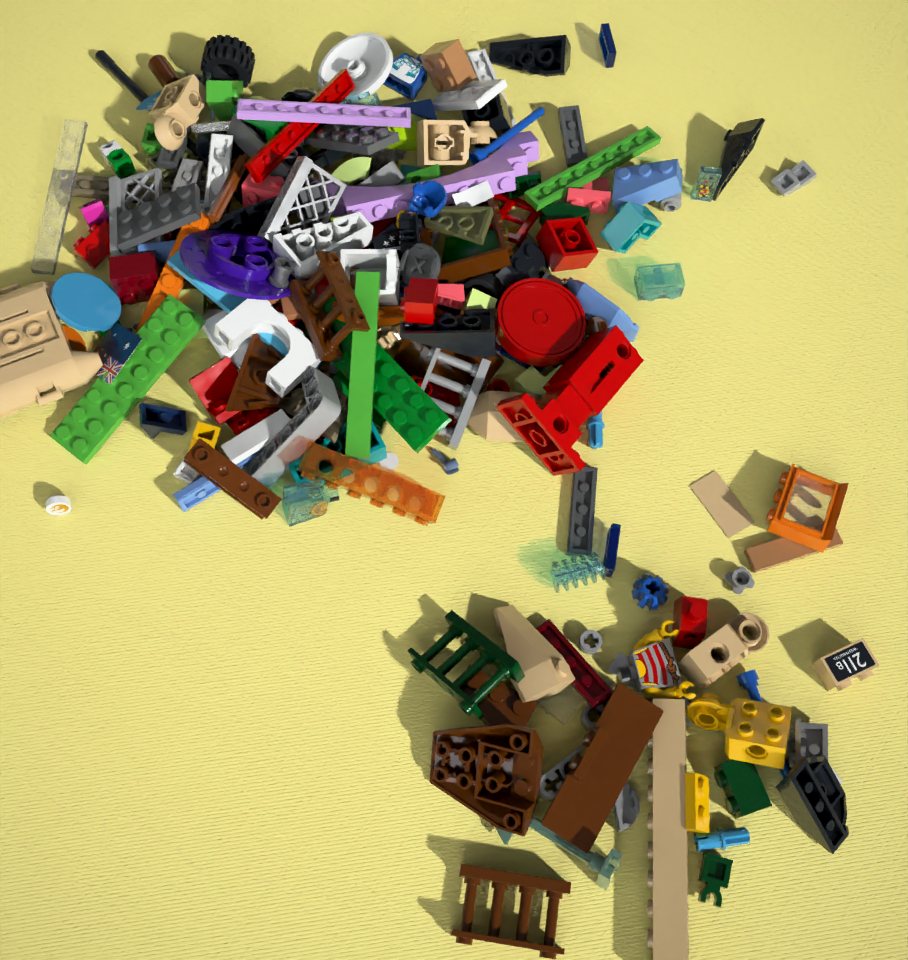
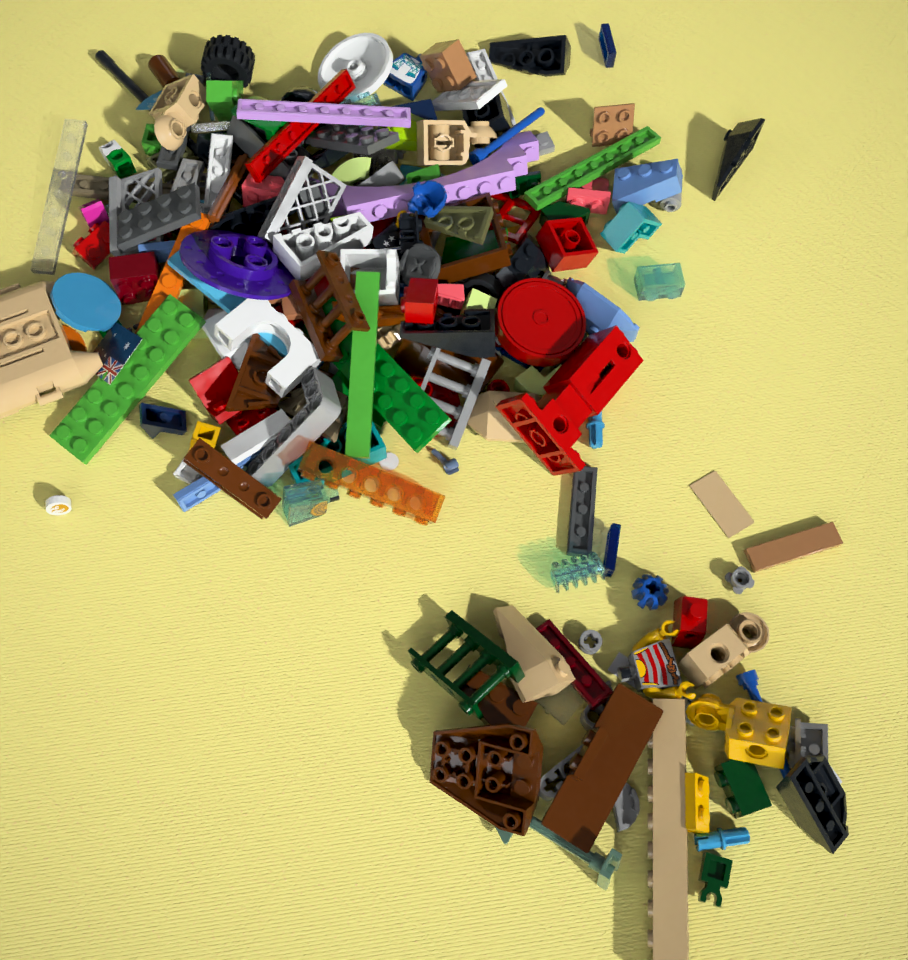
flat silver bush [268,257,295,289] -> none
reddish brown fence [451,864,571,959] -> none
white sticker [452,180,494,206] -> none
dark grey hinge [558,105,588,167] -> none
reddish brown plate [585,317,608,336] -> none
clear light blue tile [691,166,722,202] -> none
orange window [766,463,849,553] -> none
light grey slope [770,160,817,196] -> none
brick [812,638,880,692] -> none
none -> light grey plate [534,131,555,156]
none -> medium nougat hinge [590,103,635,147]

